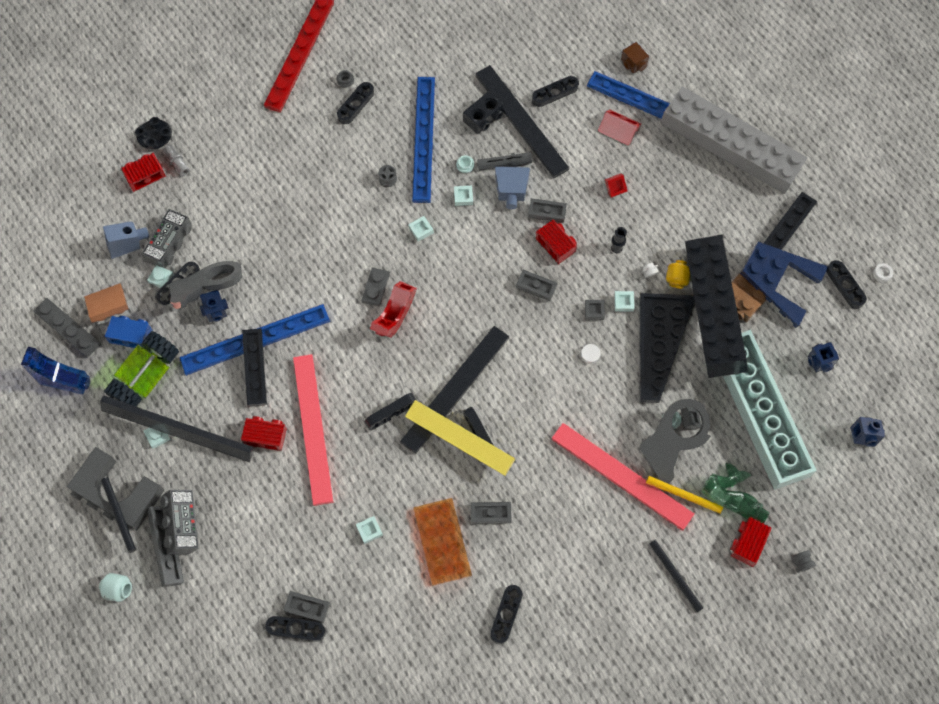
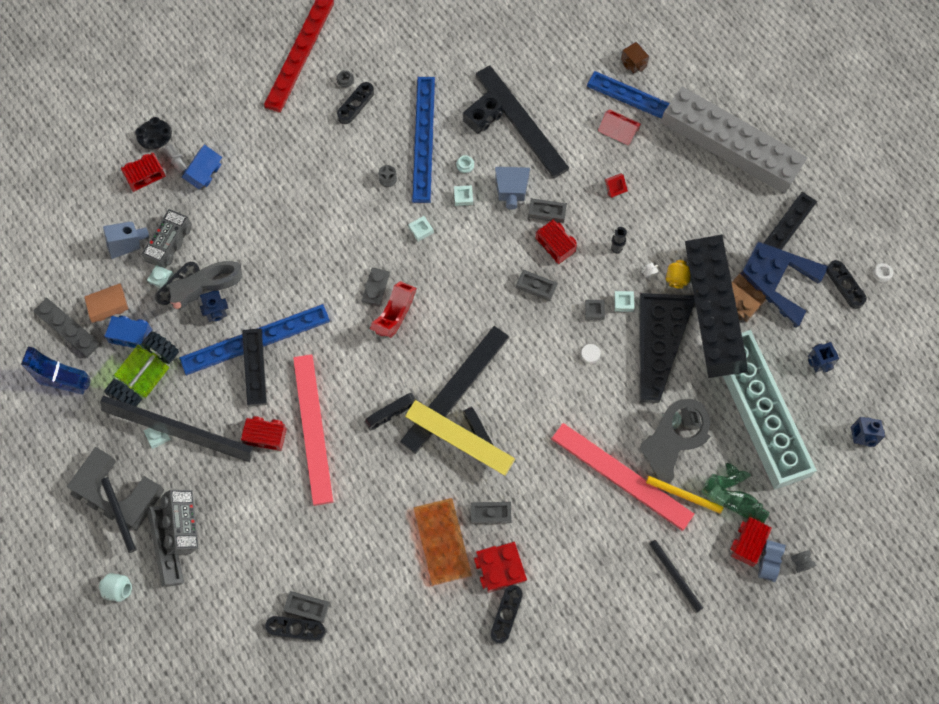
light aqua plate [356,516,383,544] -> none
dark grey pin [477,152,532,171] -> none
black beam [532,76,579,107] -> none
none -> blue brick [181,144,222,189]
none -> red plate [473,541,527,593]
none -> sand blue leg [758,540,786,582]

